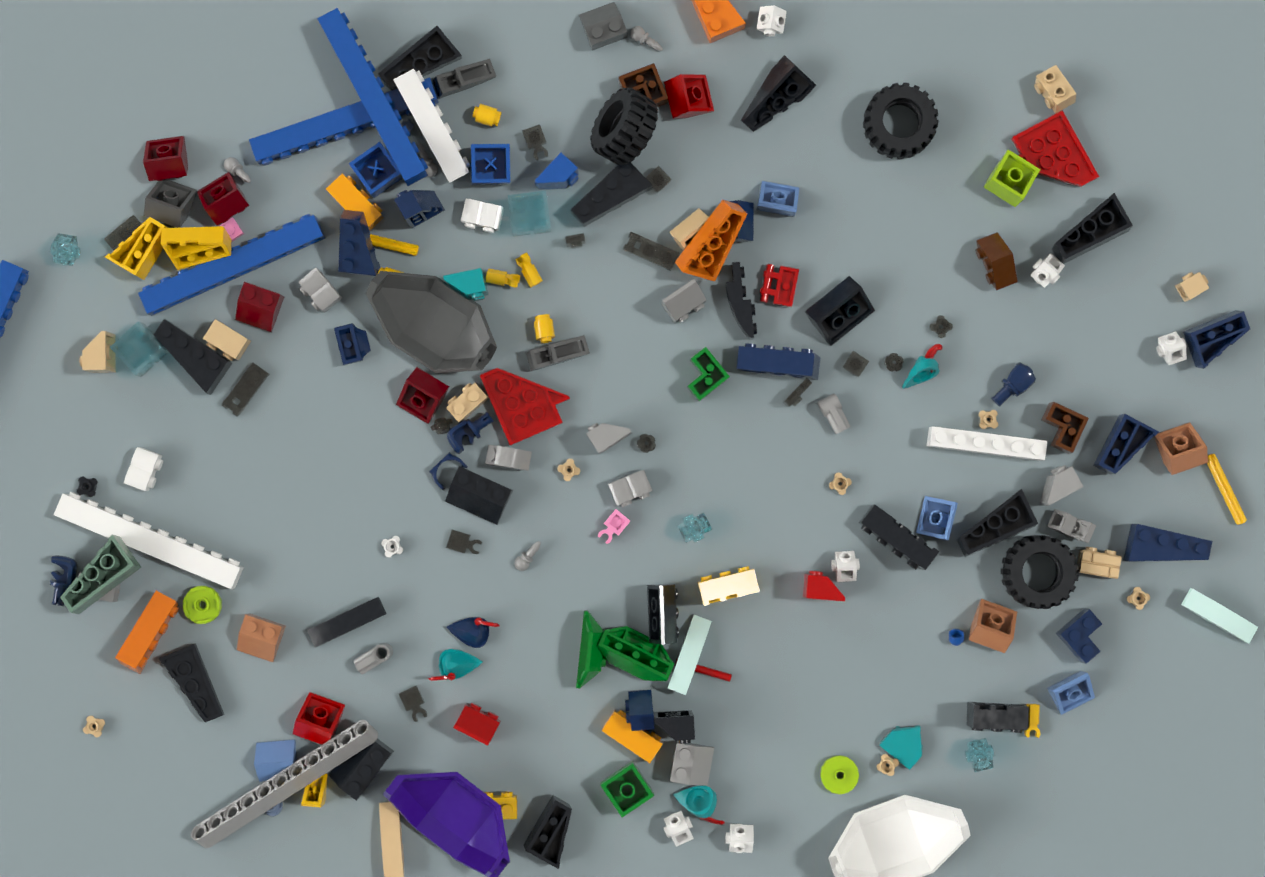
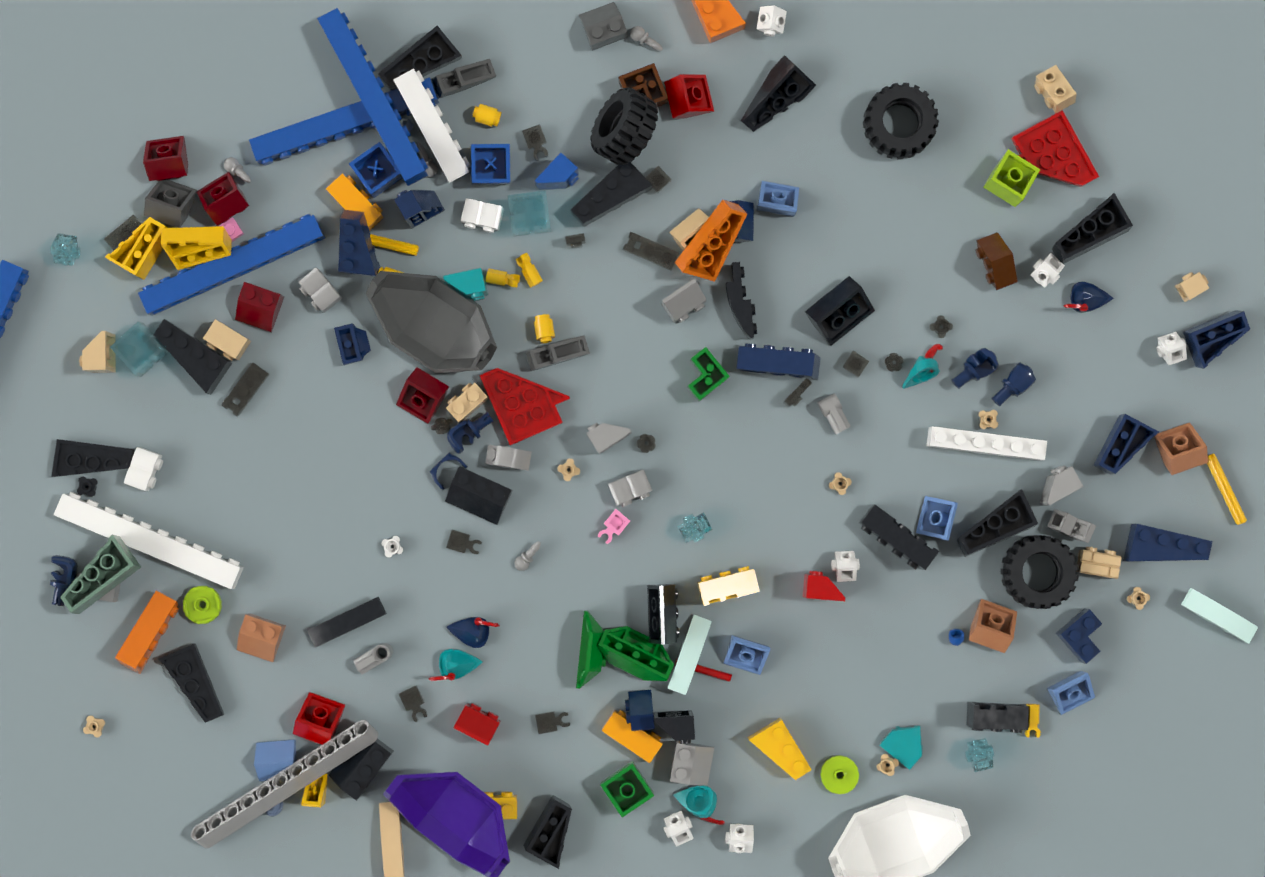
red plate [760,264,799,308] -> none
reddish brown brick [1041,402,1089,454] -> none
none -> black wing [51,439,135,477]
none -> clear smoke plate [535,711,570,734]
none -> medium blue slope [724,635,771,675]
none -> yellow wedge [747,718,812,780]
none -> dark blue piece [951,348,999,389]
none -> dark blue piece [1064,282,1114,313]

